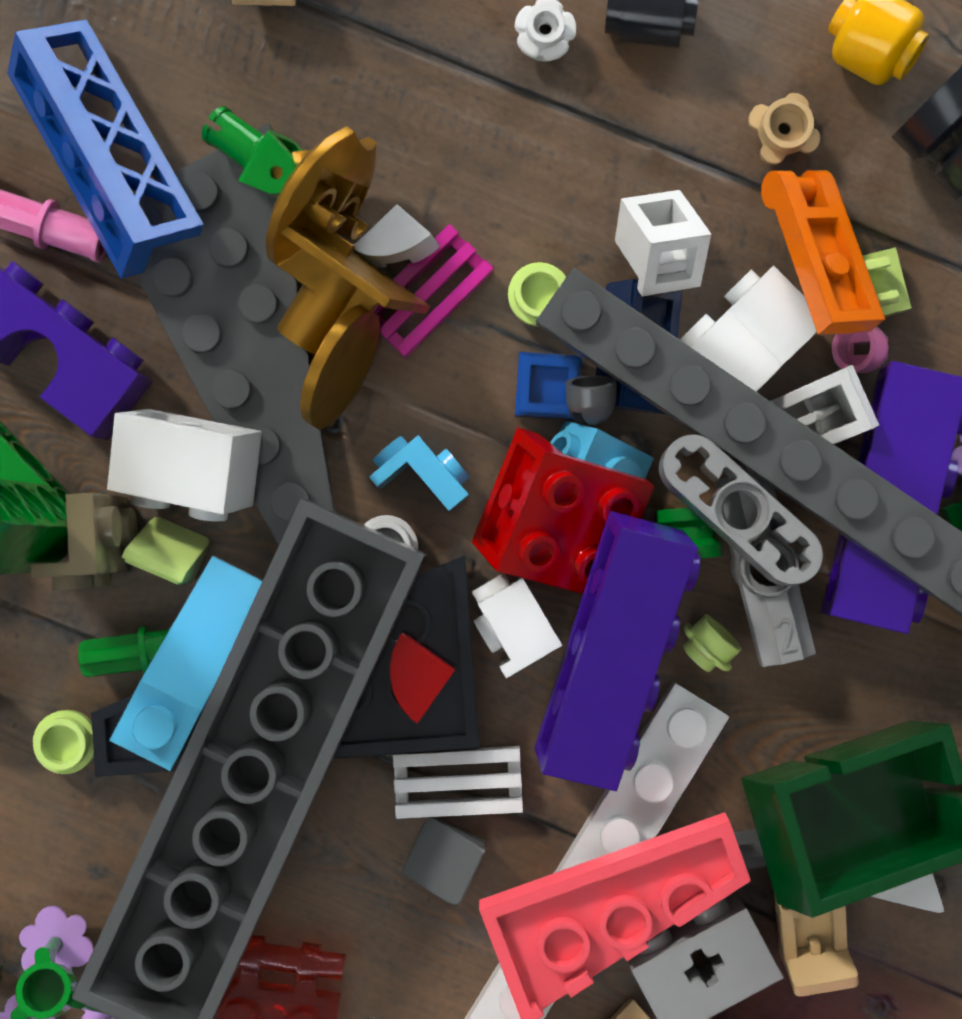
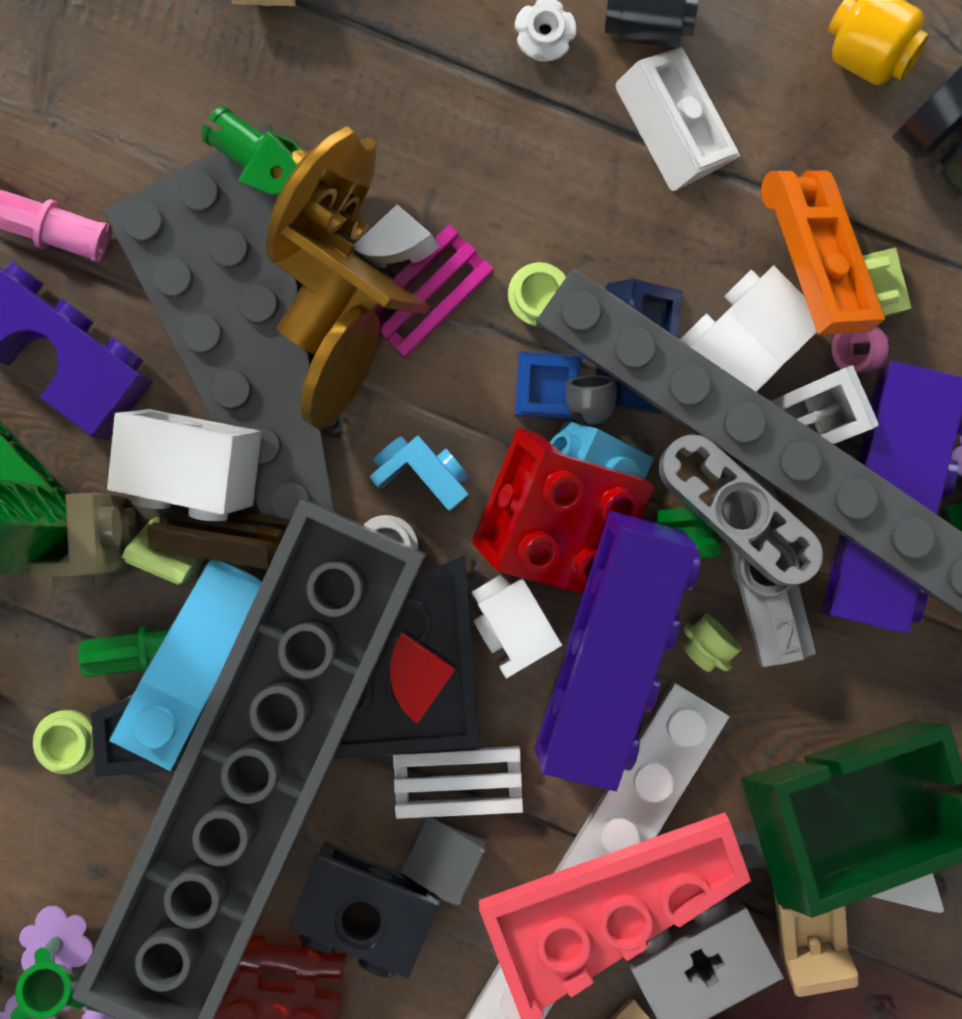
blue fence [7,19,204,279] -> none
white brick [615,190,711,296] -> none
tan plate [748,93,820,165] -> none
none -> dark brown tile [147,504,291,569]
none -> black brick [288,842,440,979]
none -> white slope [615,47,740,191]

